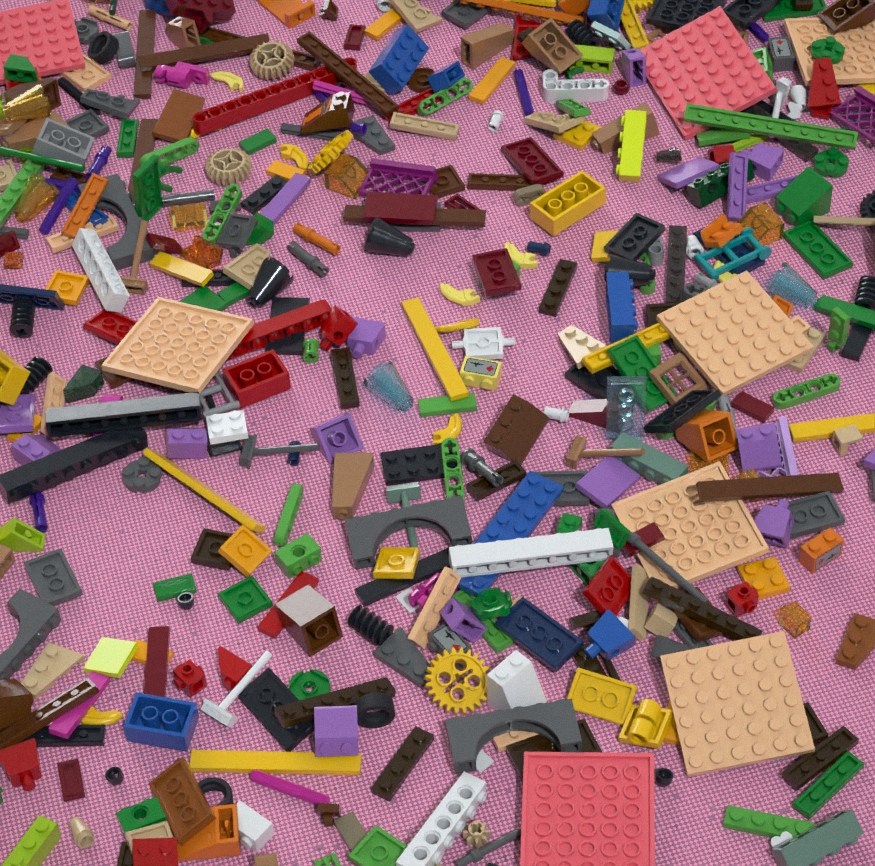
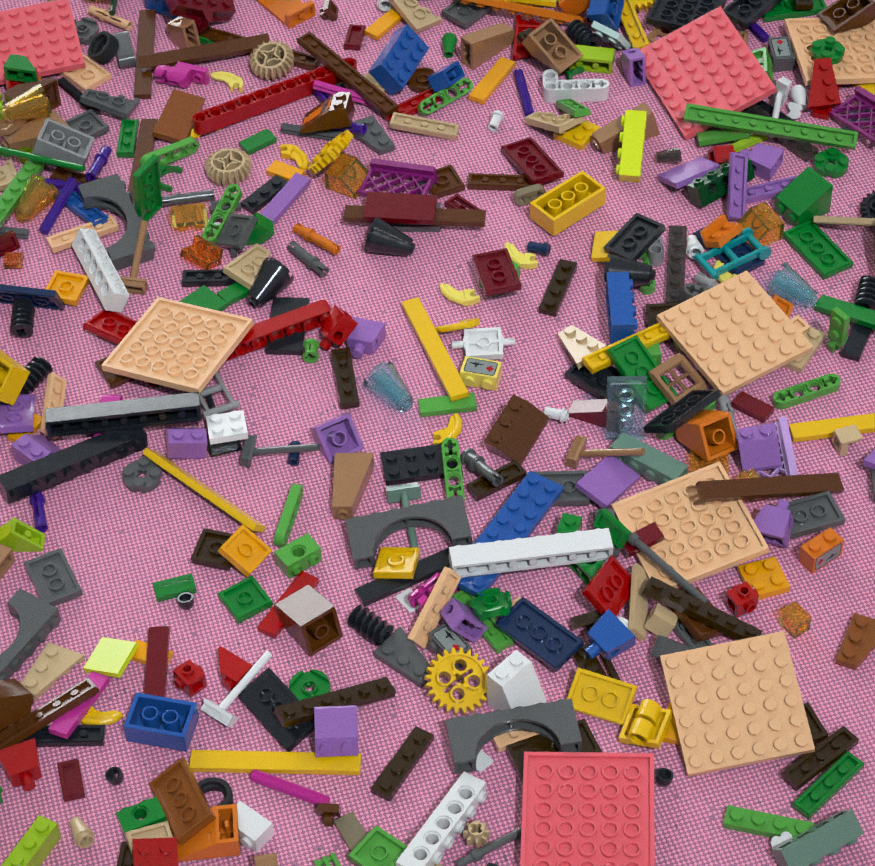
orange tile [61,173,109,239] -> none
clear green slope [63,365,104,403] -> none
dark red tile [145,232,183,254] -> none
yellow tile [149,251,214,287] -> none
red brick [222,349,291,409] -> none
black tyre [354,693,396,728] -> none
dark red plate [613,79,630,95] -> none
none -> green cone [441,33,458,58]

